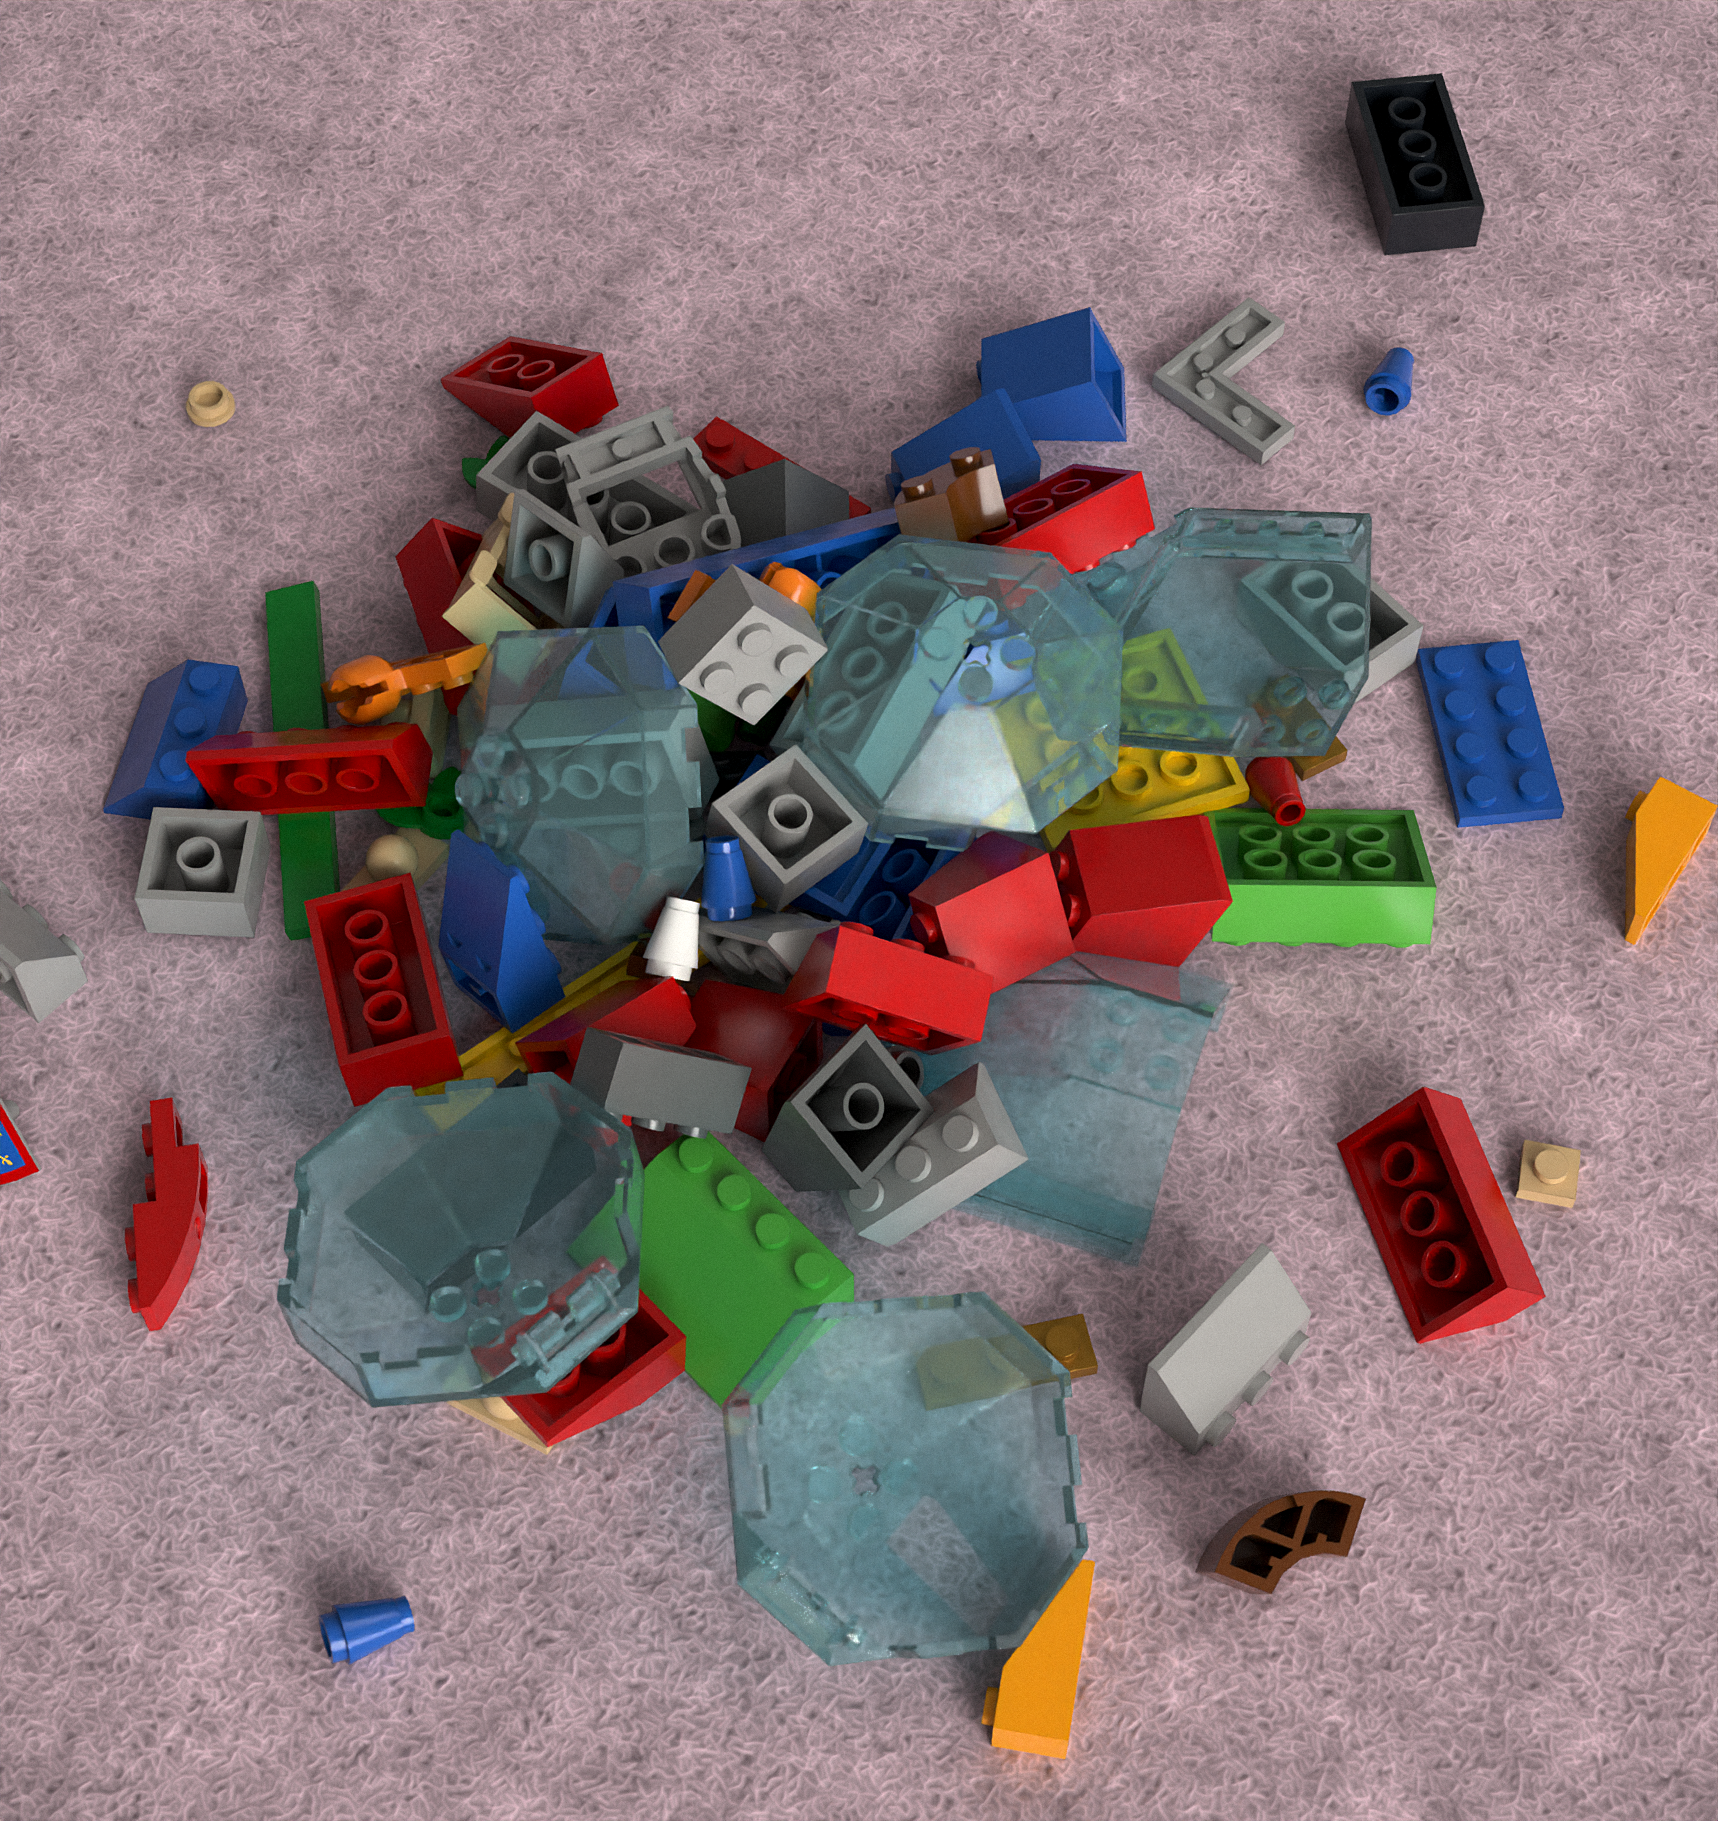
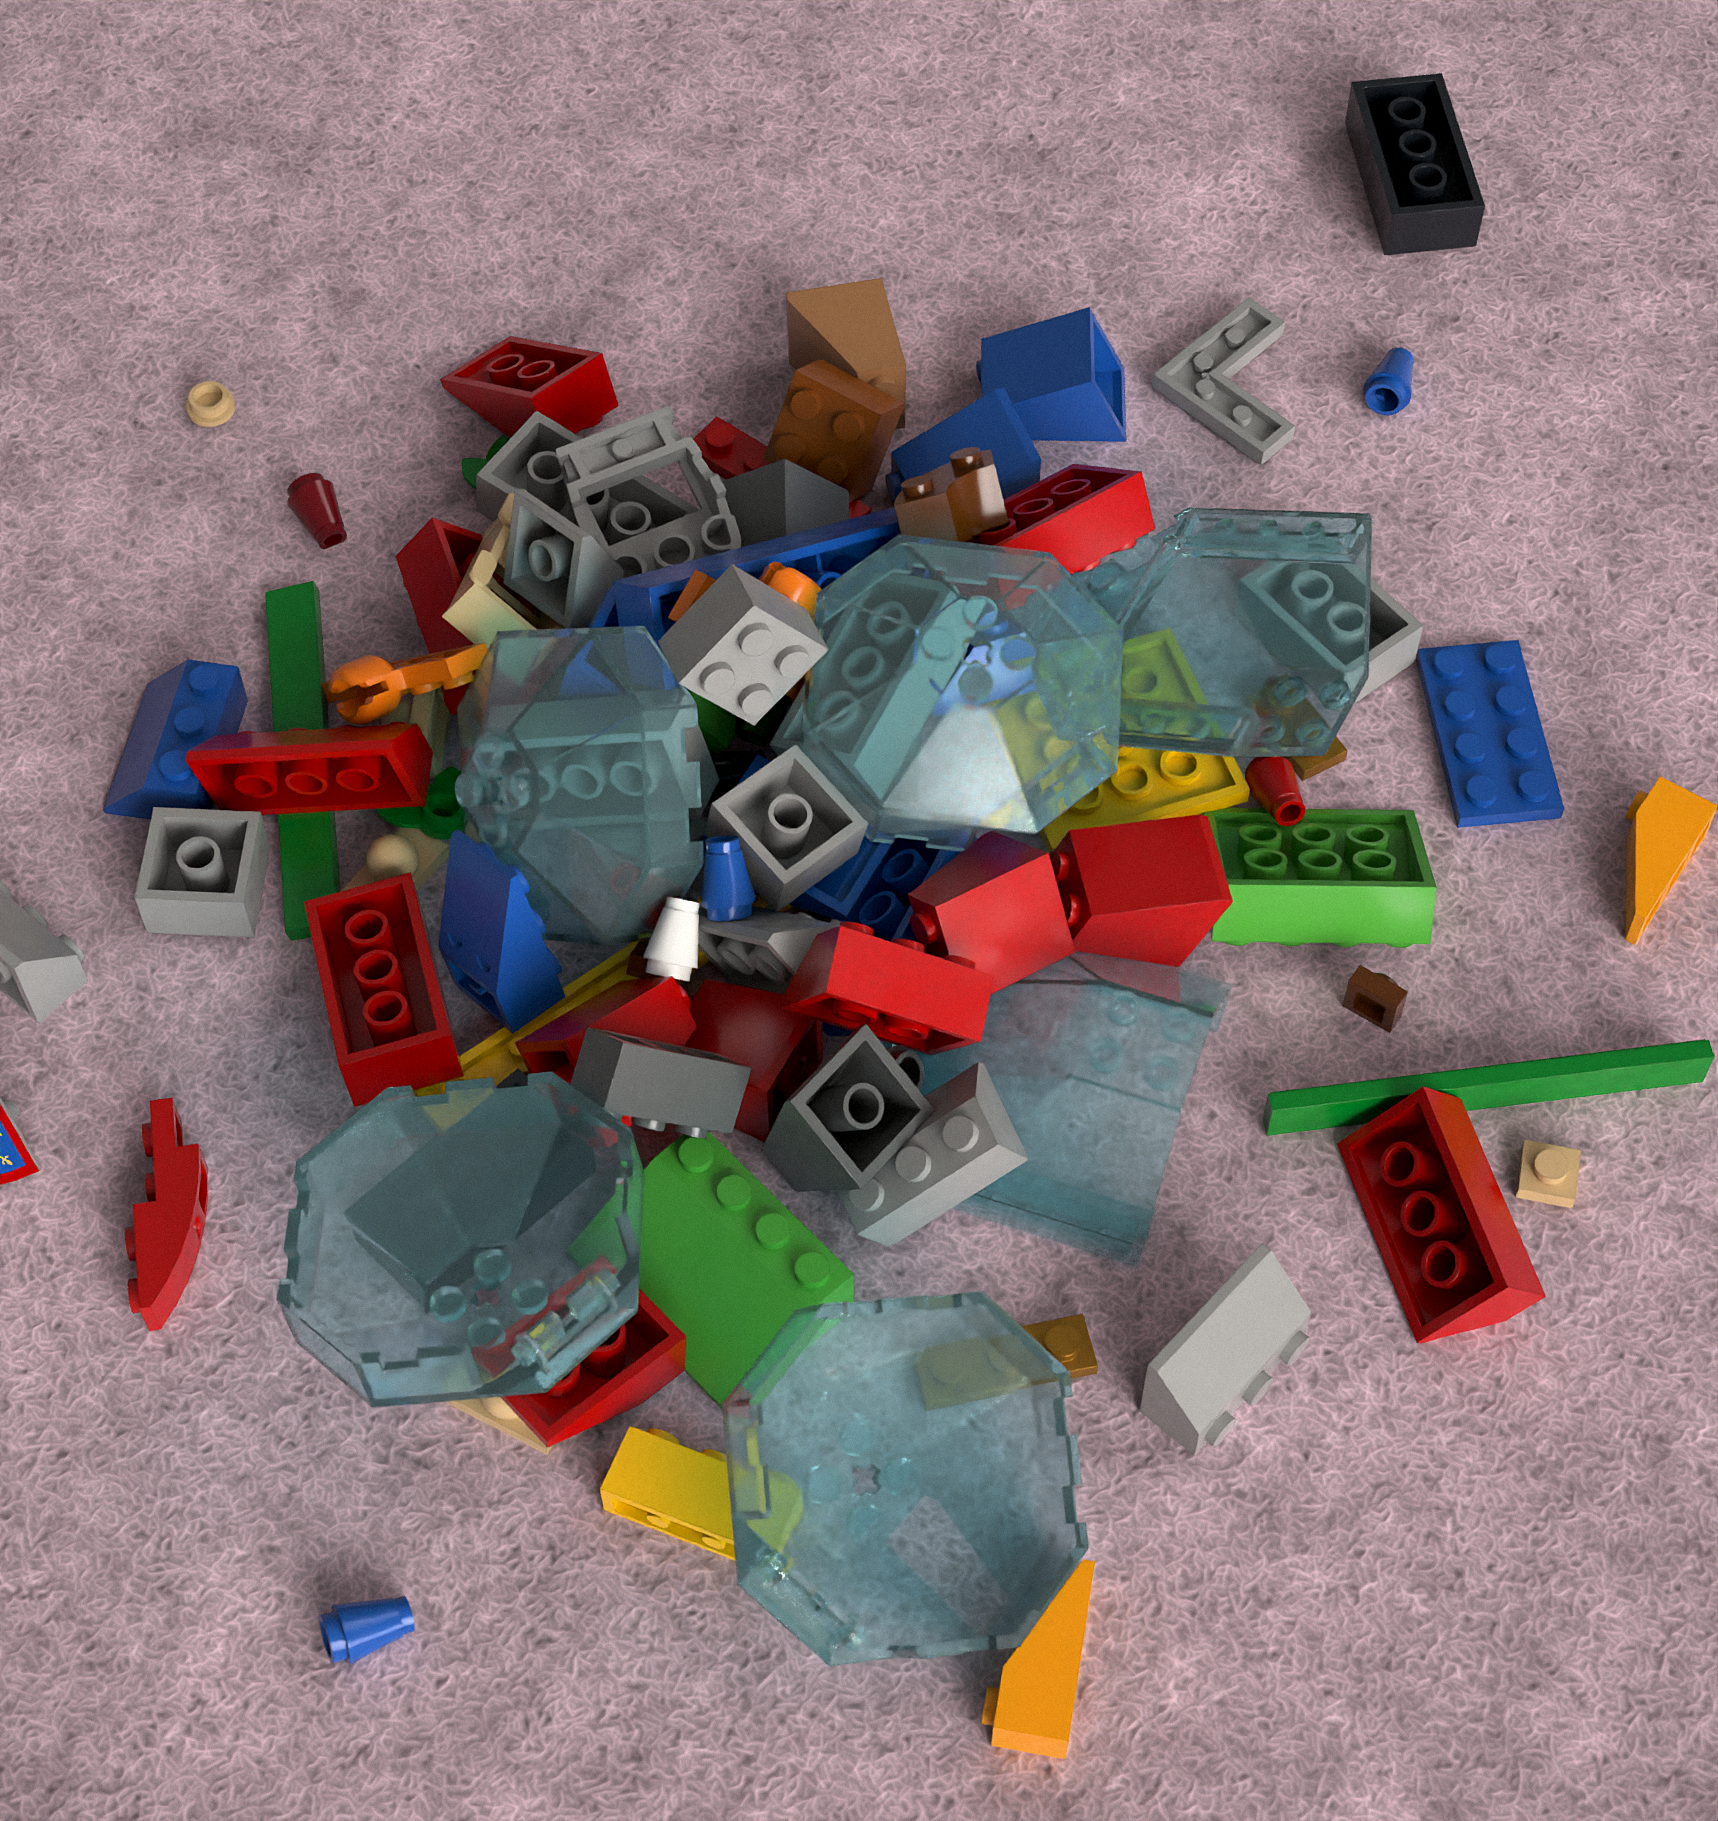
reddish brown brick [1195,1490,1366,1594] -> none
none -> dark red cone [287,473,347,549]
none -> yellow brick [600,1426,798,1574]
none -> dark orange brick [763,359,905,502]
none -> medium nougat slope [786,278,906,429]
none -> green tile [1263,1039,1714,1136]
none -> reddish brown plate [1342,965,1408,1033]

